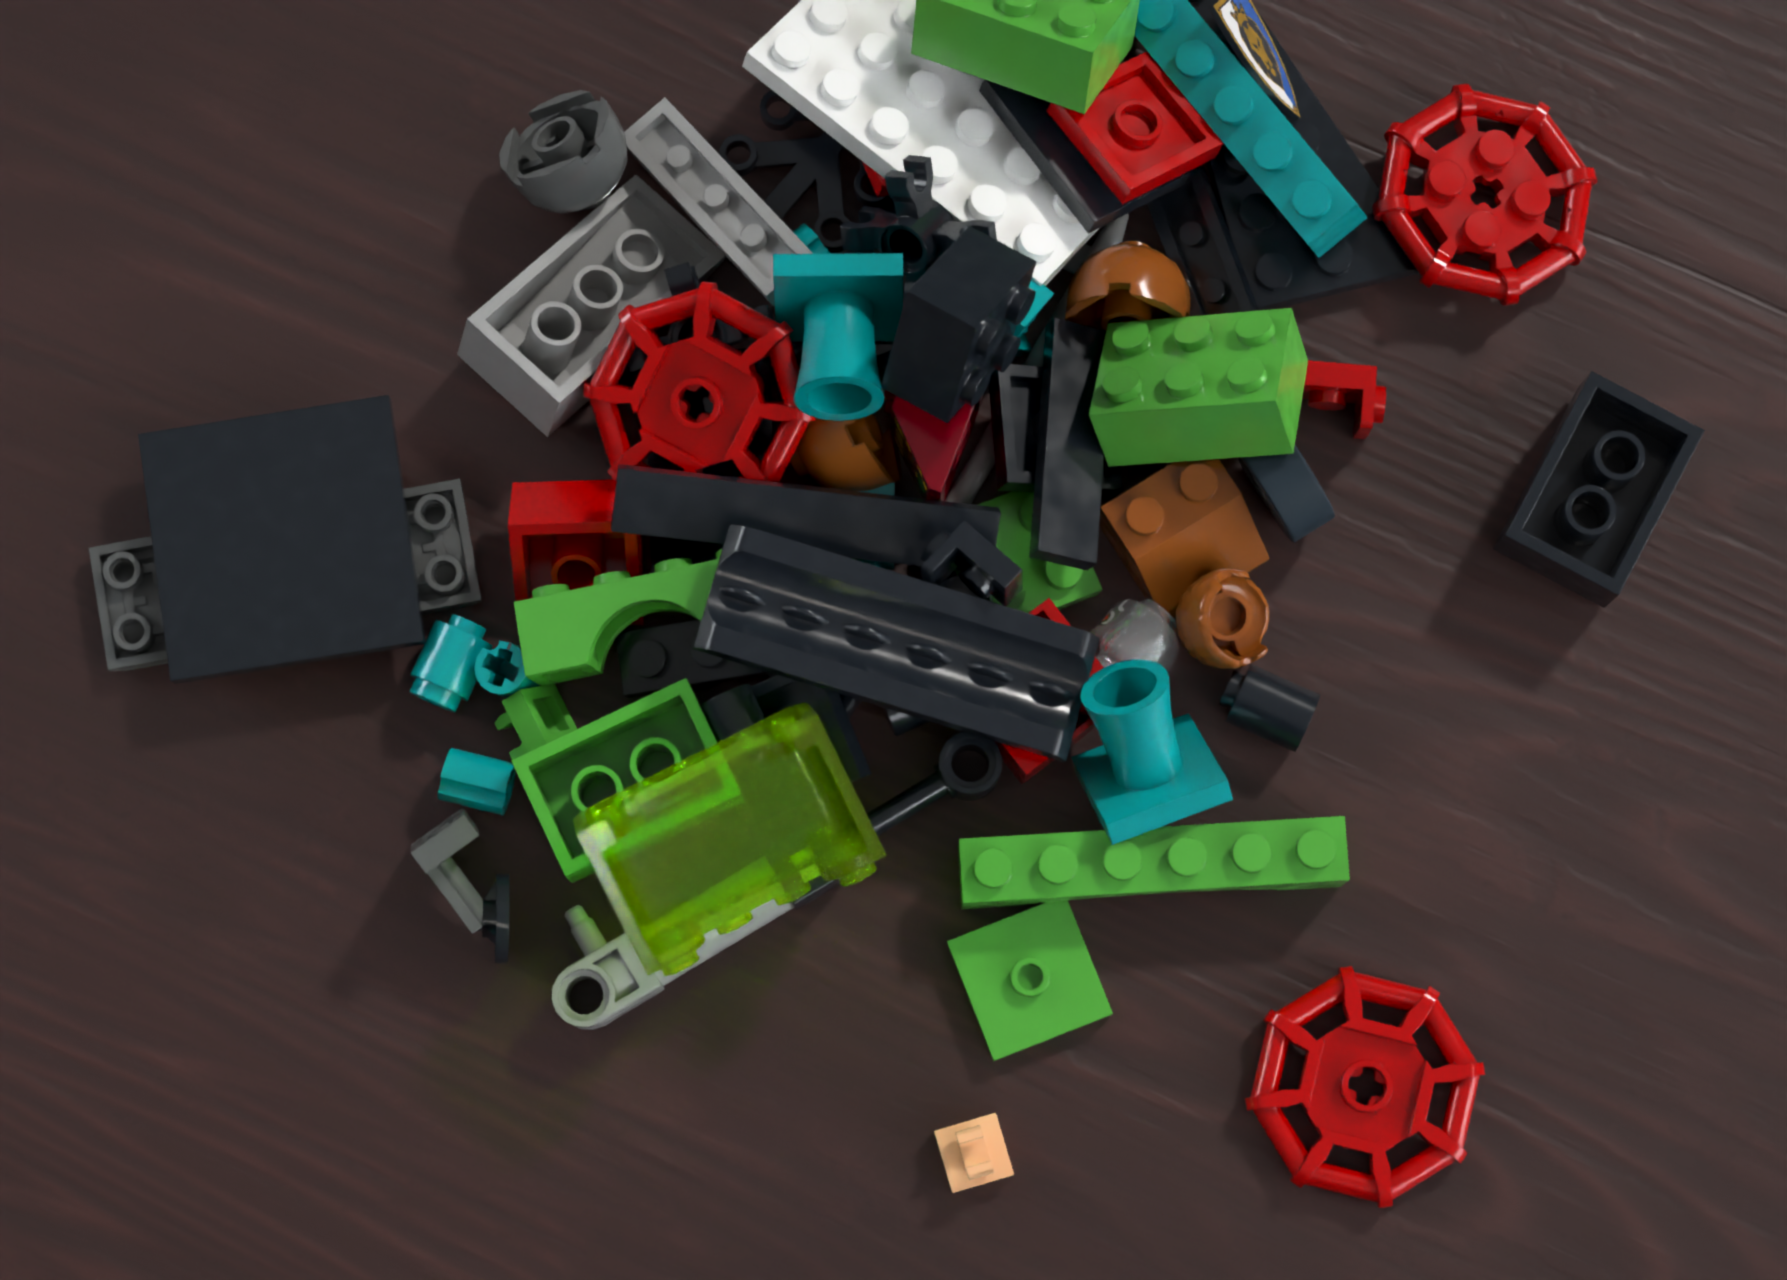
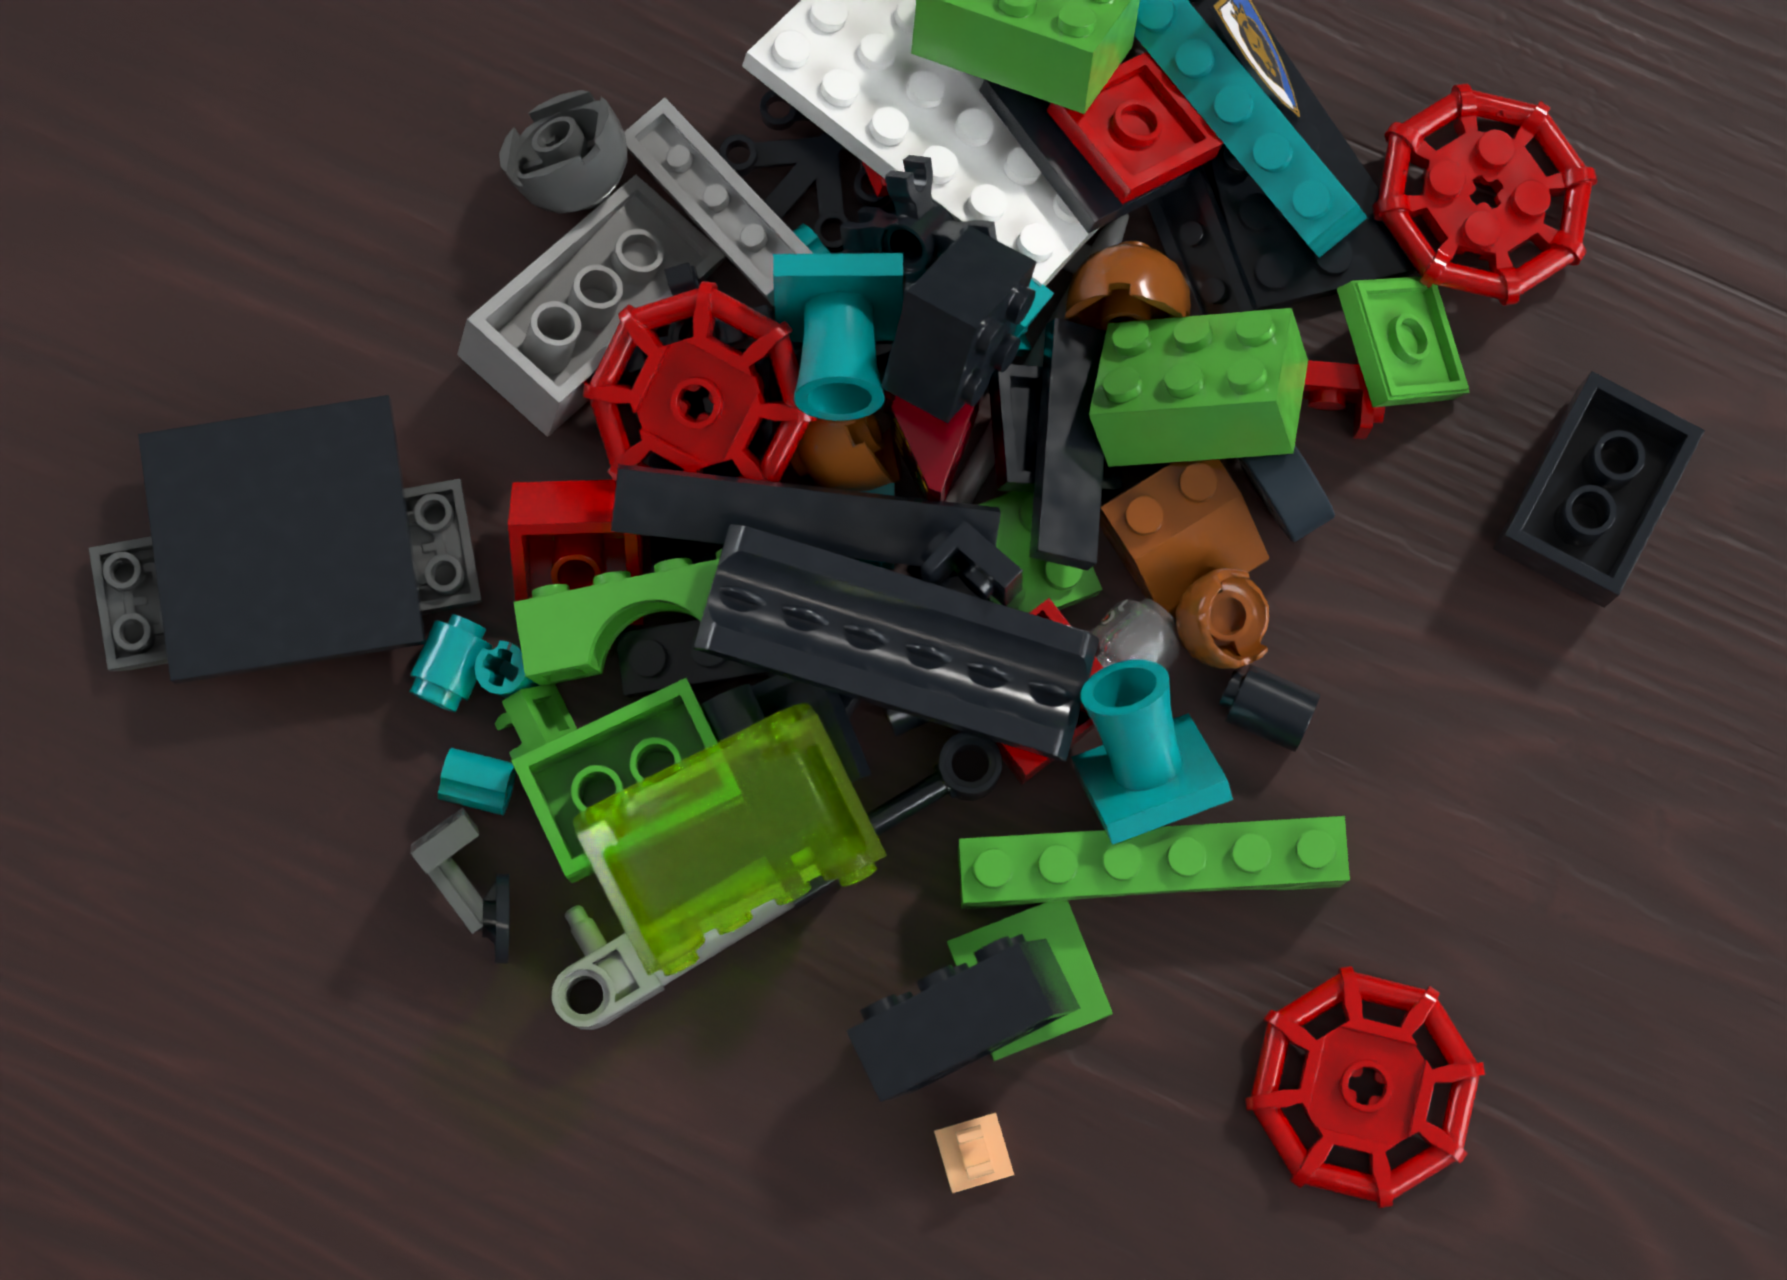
none -> black brick [847,934,1080,1102]
none -> bright green tile [1337,277,1470,408]

